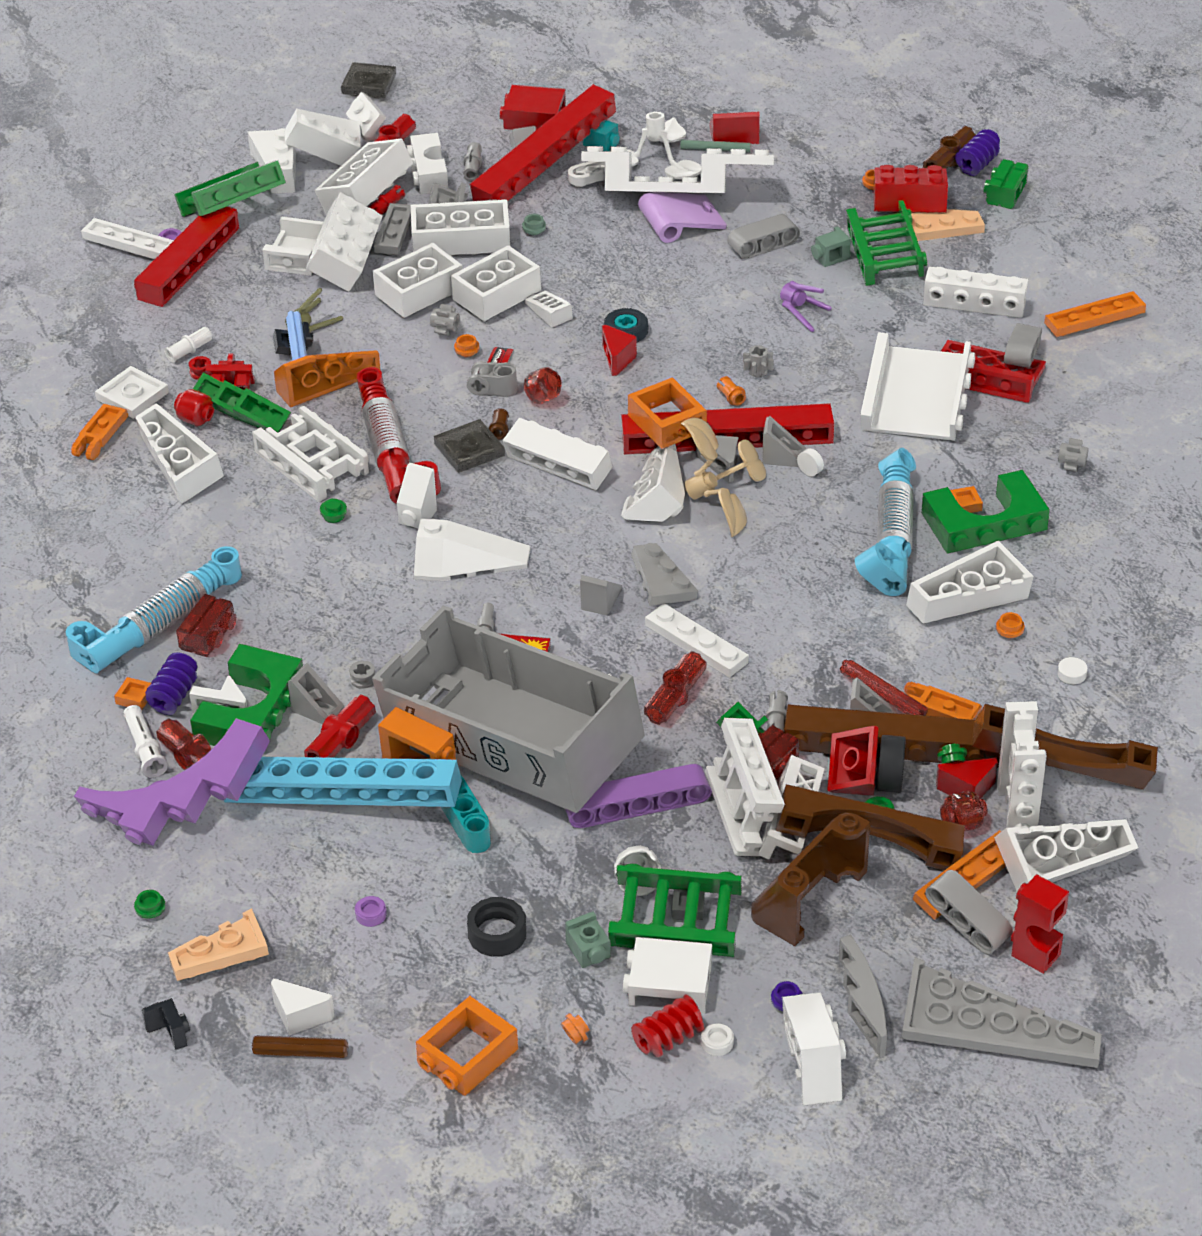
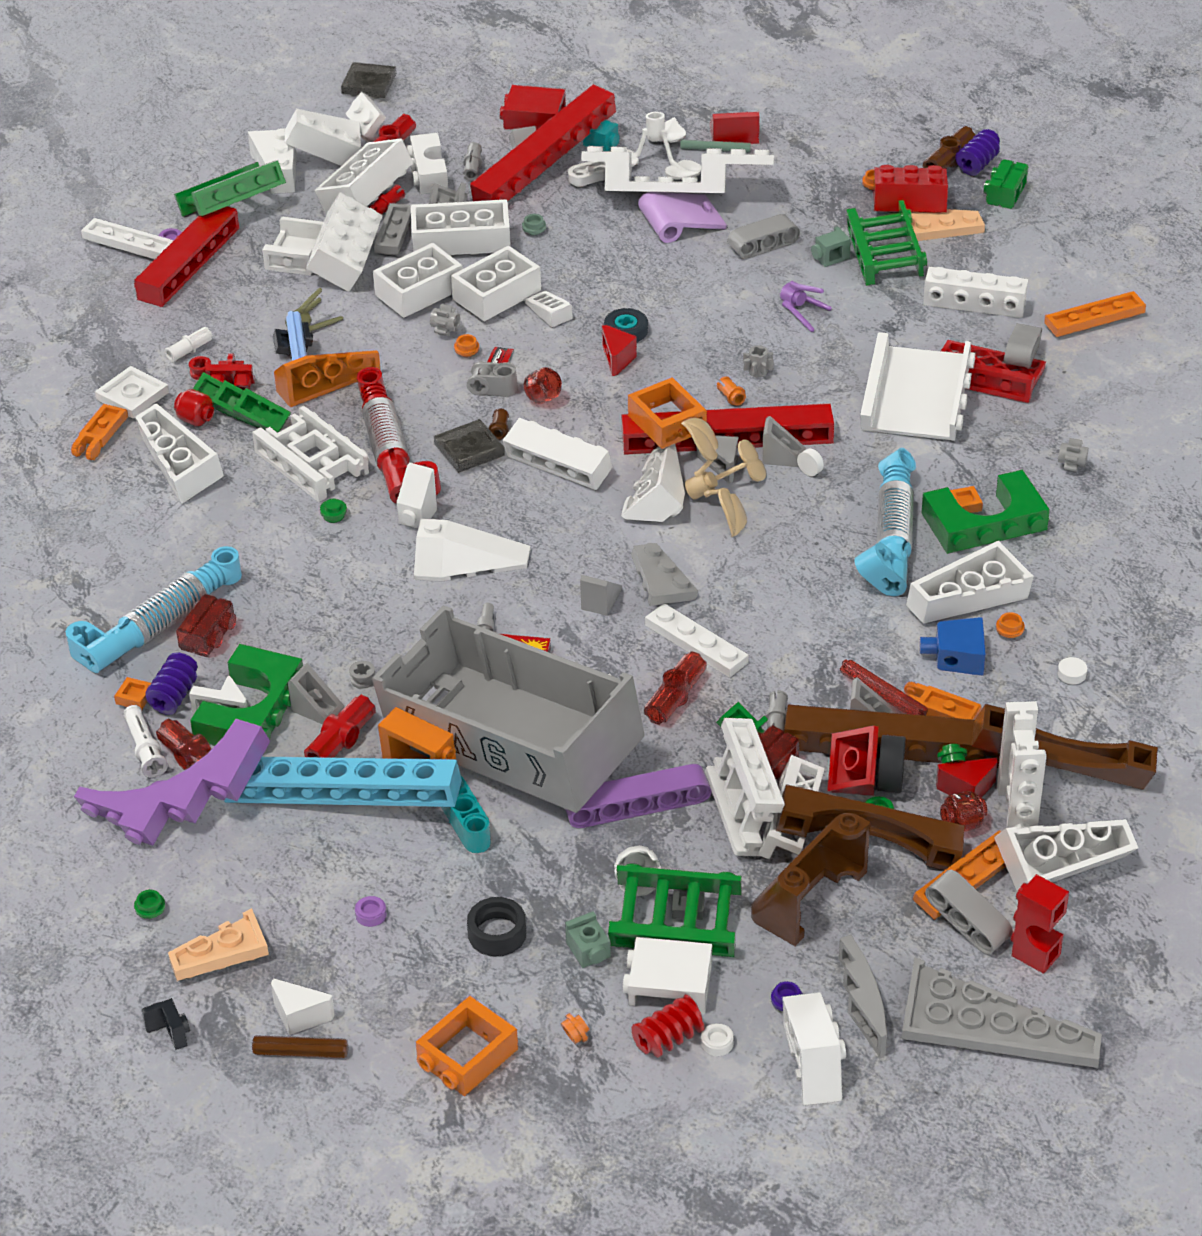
none -> blue torso [919,617,985,676]

